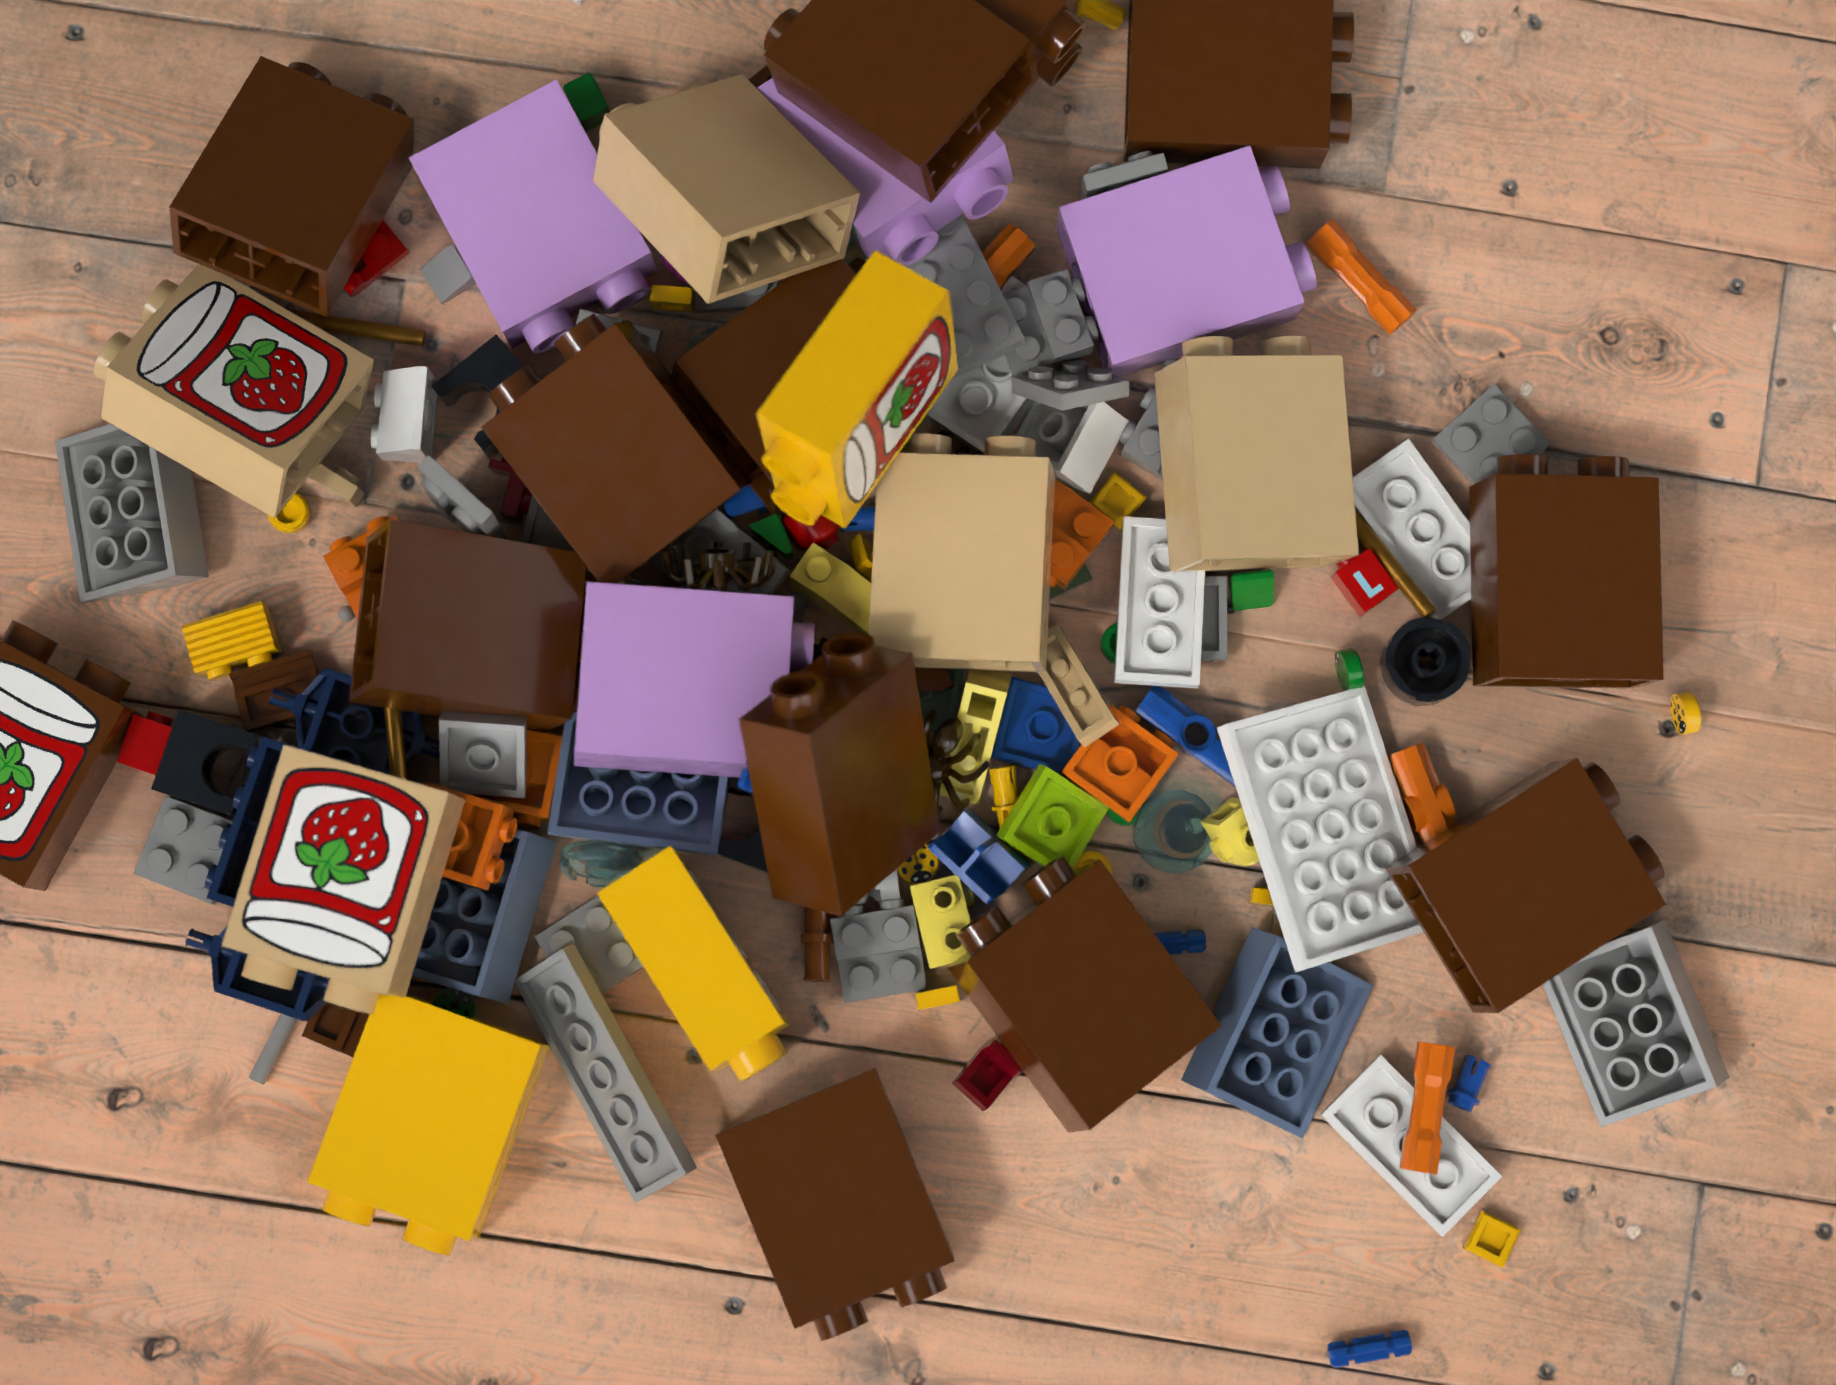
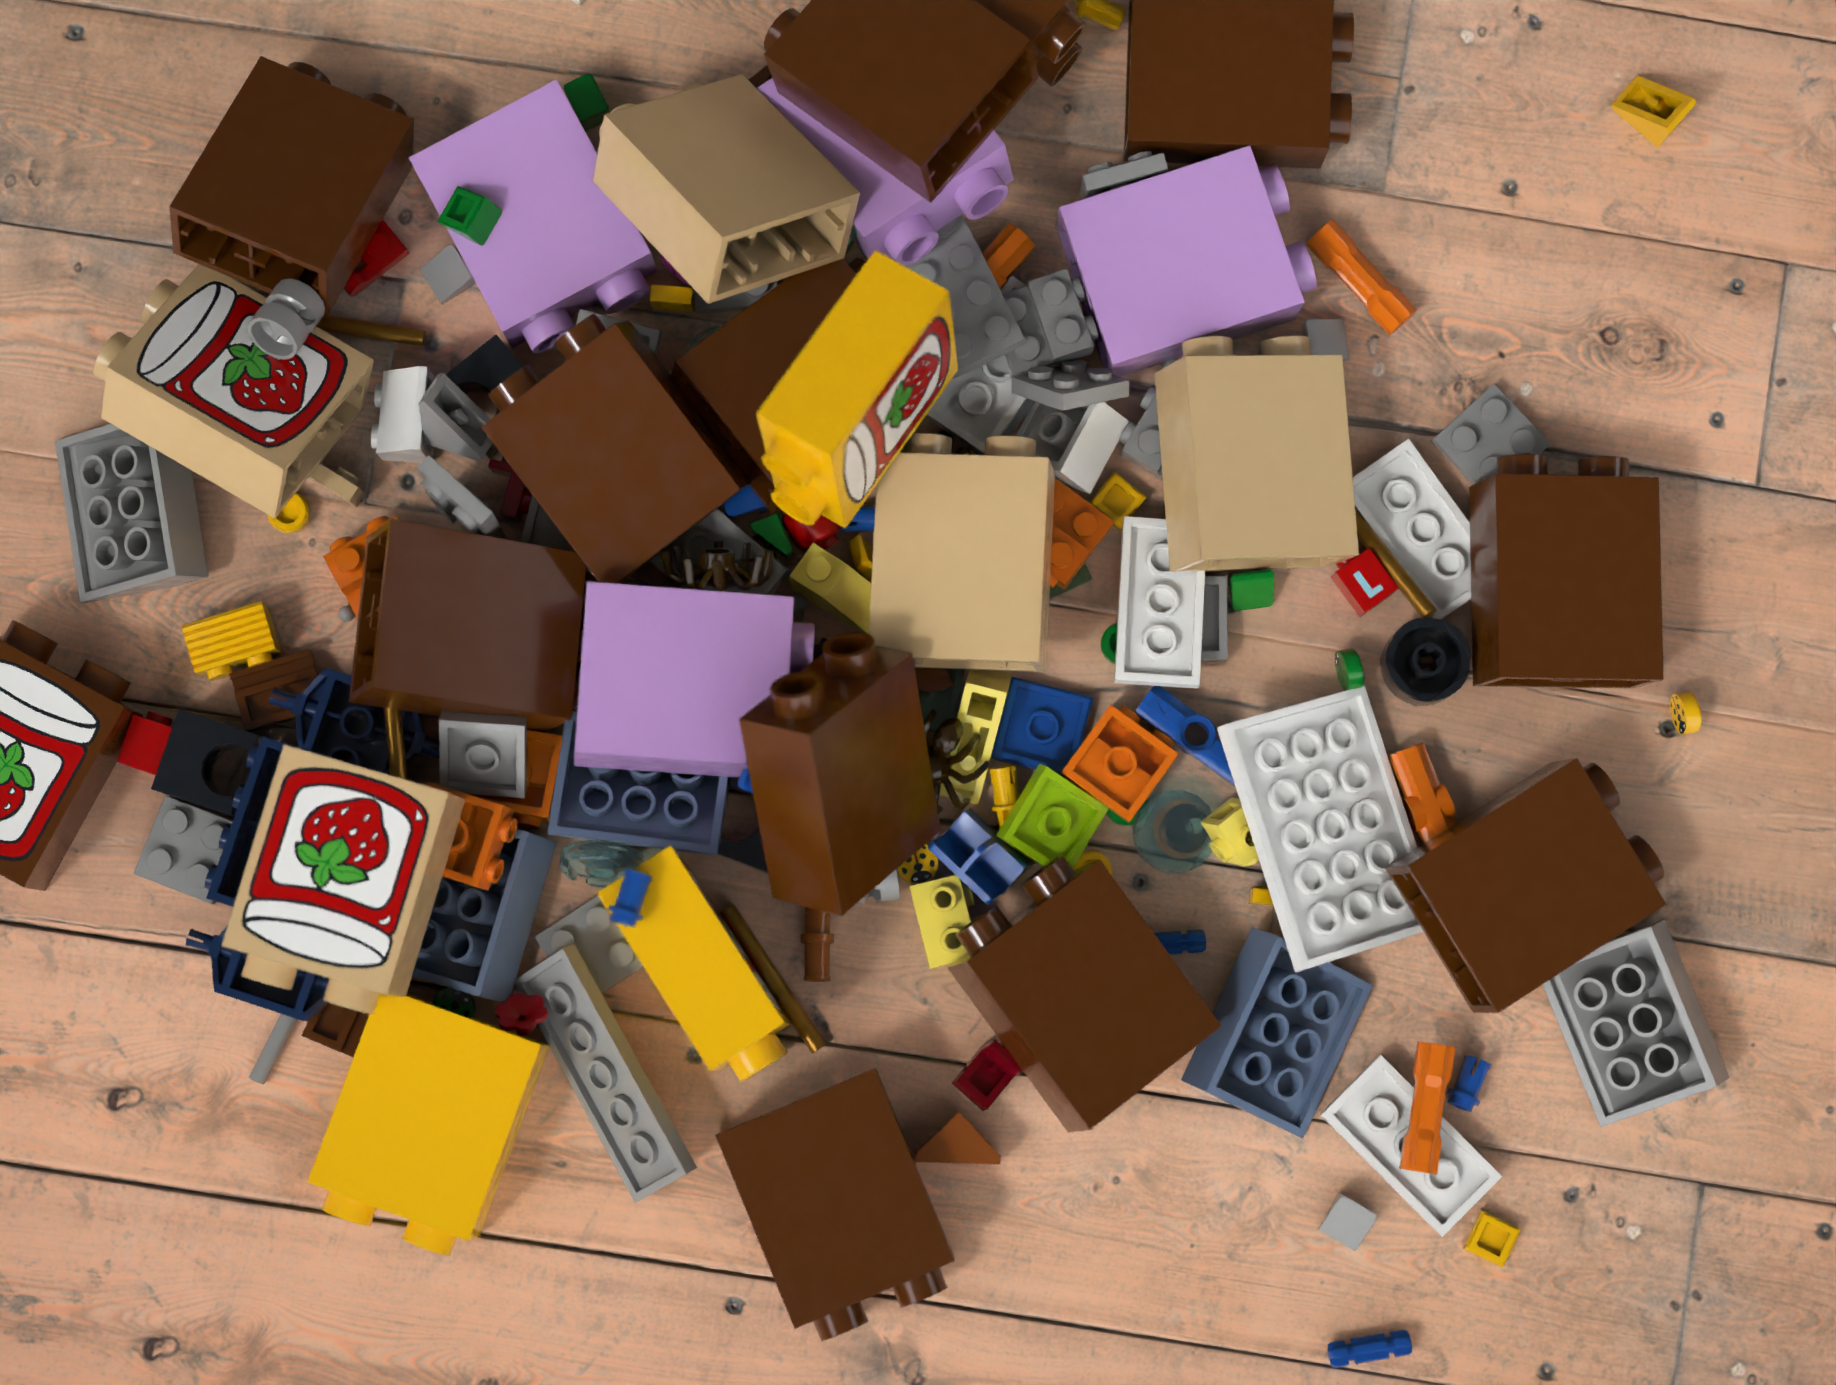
light grey plate [830,899,927,1003] -> none
yellow tile [915,985,960,1011] -> none
tan plate [1038,624,1120,747] -> none
none -> light grey wheel [248,279,325,360]
none -> light grey slope [419,372,493,461]
none -> green slope [437,186,502,246]
none -> red plant [495,993,548,1035]
none -> blue pin [608,869,652,928]
none -> pearl gold bar [720,904,826,1054]
none -> dark orange slope [915,1111,1001,1165]
none -> light grey slope [1302,319,1349,361]
none -> light grey slope [1318,1193,1378,1251]
none -> yellow slope [1611,75,1697,148]

